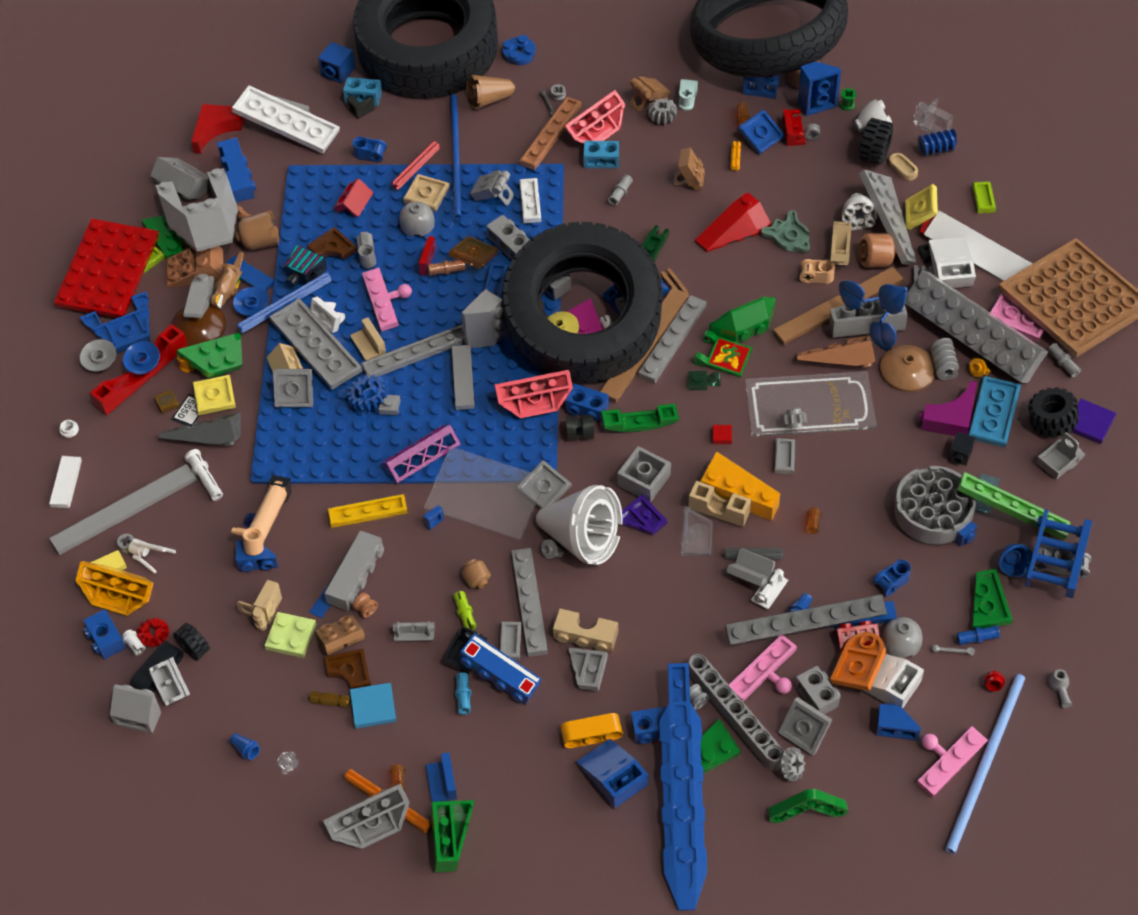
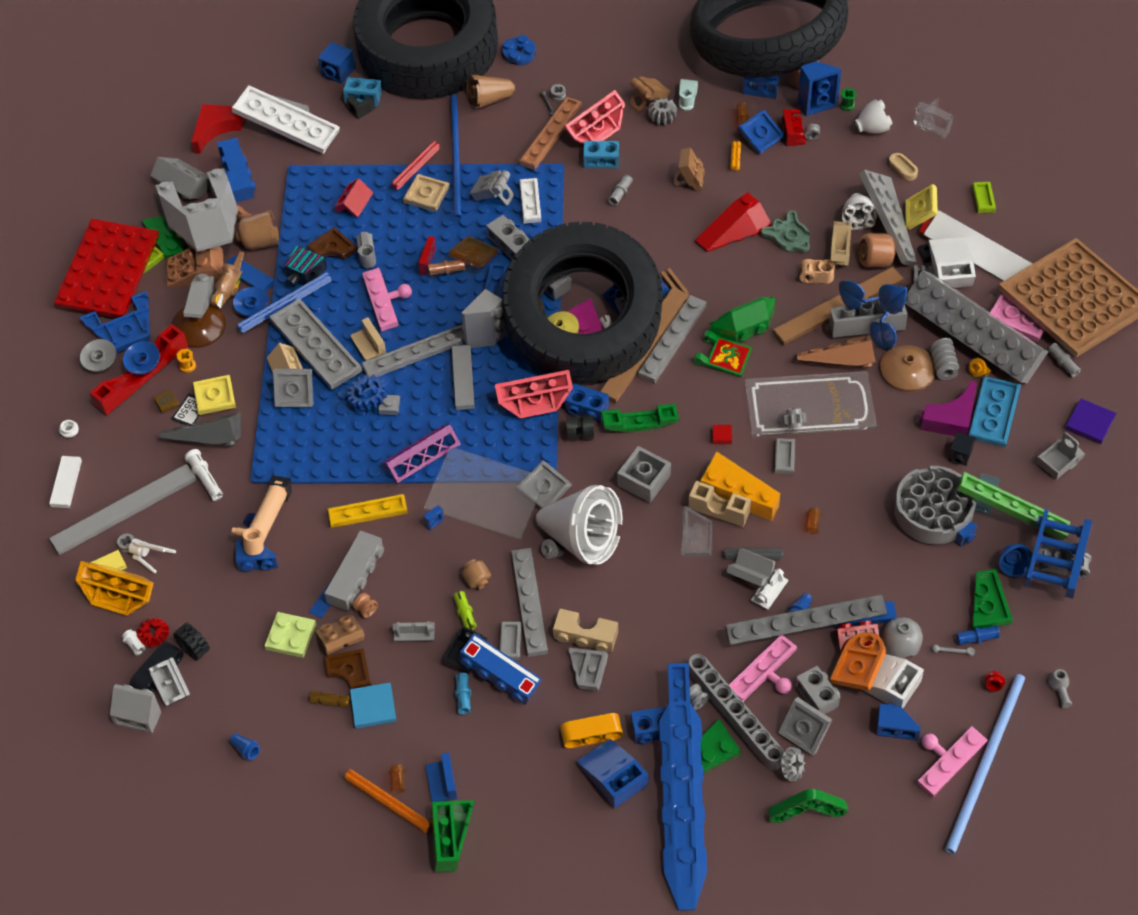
blue brick [83,609,126,660] -> none
green wing [176,332,242,378] -> none
tan piece [237,580,282,631] -> none
clear plate [277,752,299,774] -> none
white tile [310,296,345,333] -> none
light grey wedge [323,783,410,849] -> none
blue piece [352,137,387,163] -> none
light grey cylinder [399,201,435,237] -> none
dark purple wing [622,495,668,535] -> none
dark green hinge [642,225,670,263] -> none
clear green plate [688,371,721,391] -> none
black tyre [859,118,893,165] -> none
blue piece [873,560,911,597] -> none
blue piece [918,129,957,156] -> none
black tyre [1029,387,1079,438] -> none

